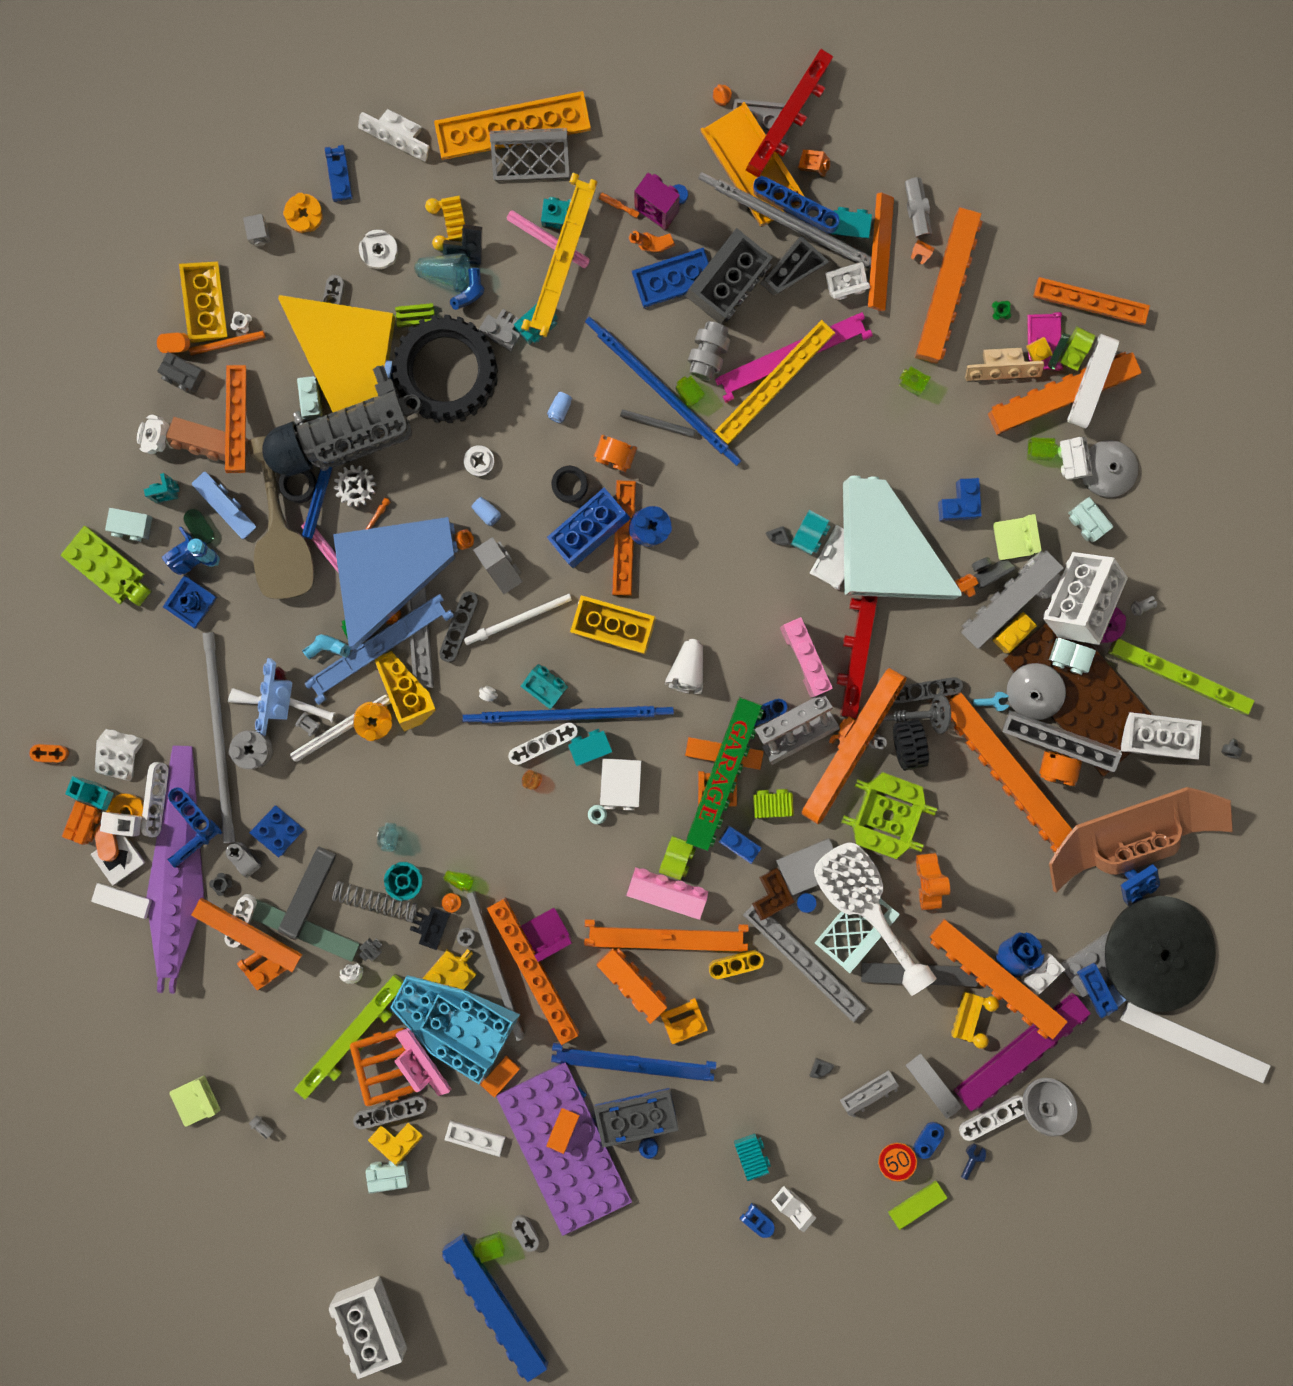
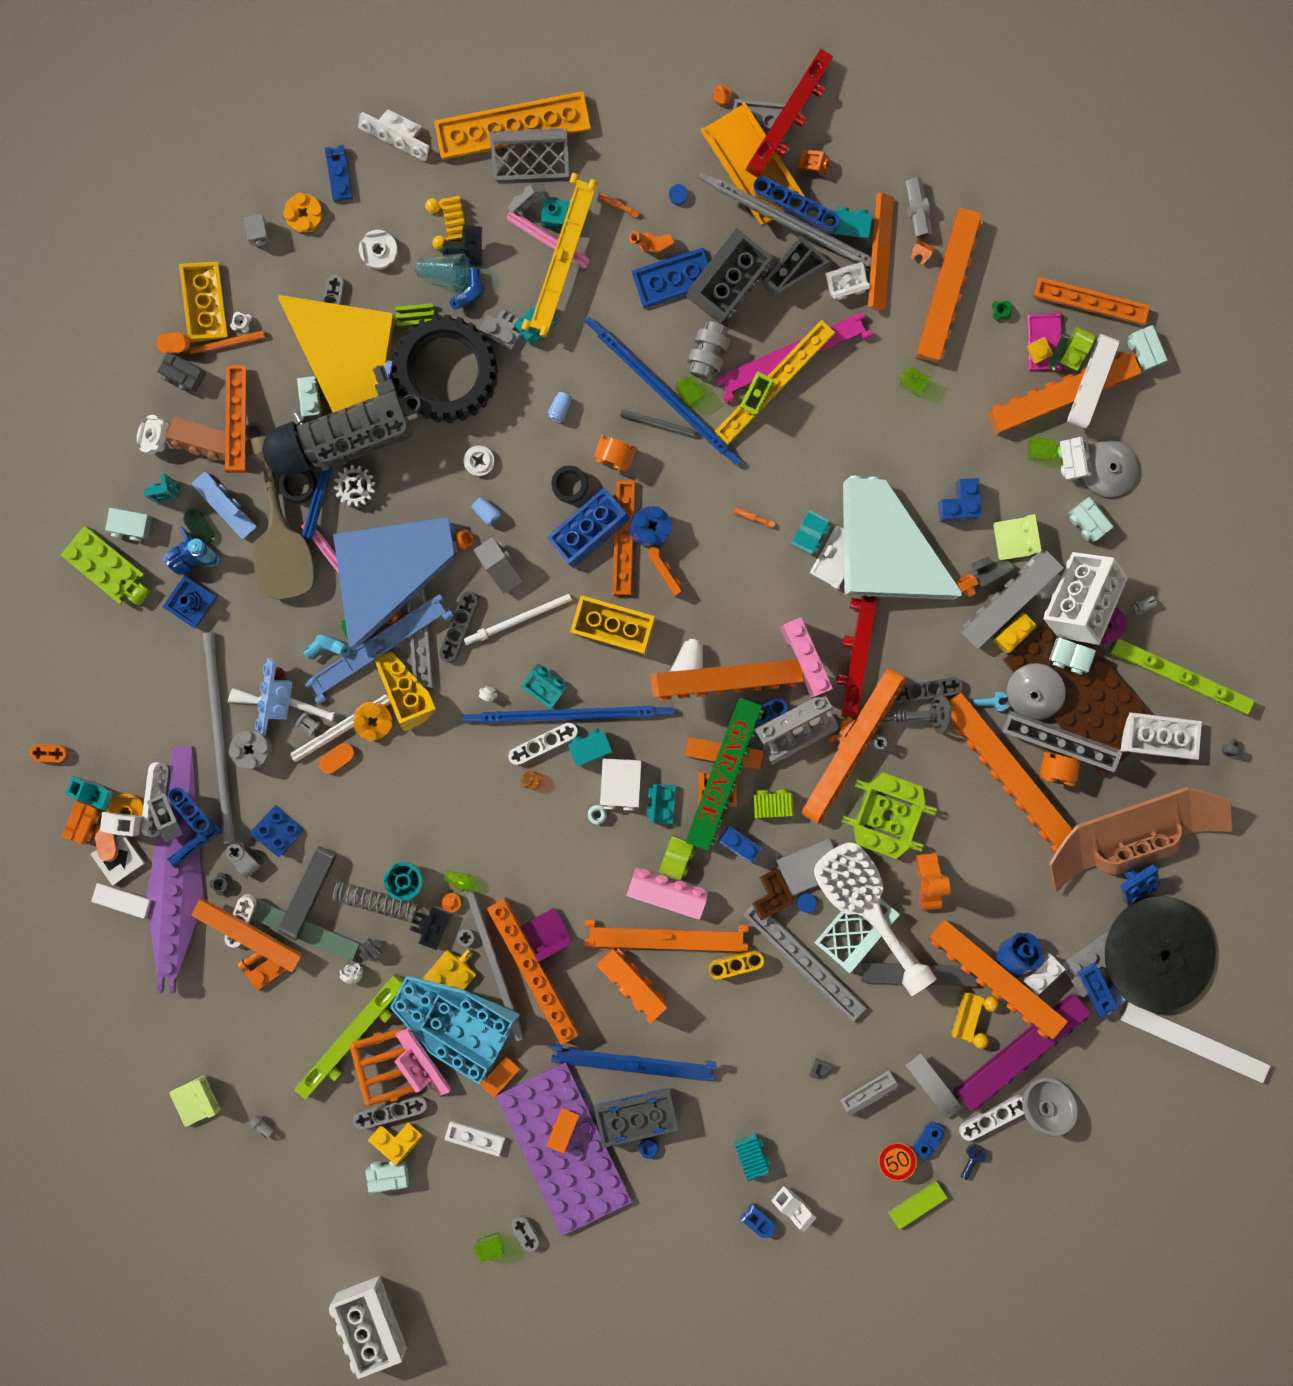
white bracket [95,729,143,781] -> none
orange piece [366,498,391,529] -> none
clear light blue head [376,823,402,852] -> none
blue brick [442,1233,548,1382] -> none
magenta brick [634,172,680,230] -> none
light orange plate [660,998,708,1044] -> none
dark grey tile [765,526,790,546] -> none
black tyre [893,719,929,771] -> none
tan bracket [965,348,1044,381] -> none
none -> light grey slope [147,794,183,842]
none -> dark grey tile [246,422,267,440]
none -> orange tile [319,743,355,774]
none -> light grey hinge [507,184,546,213]
none -> teal bracket [646,783,676,824]
none -> orange plate [648,547,683,597]
none -> orange brick [650,659,804,701]
none -> orange piece [733,507,775,528]
none -> lime brick [740,371,774,416]
none -> light aqua brick [1127,325,1168,372]

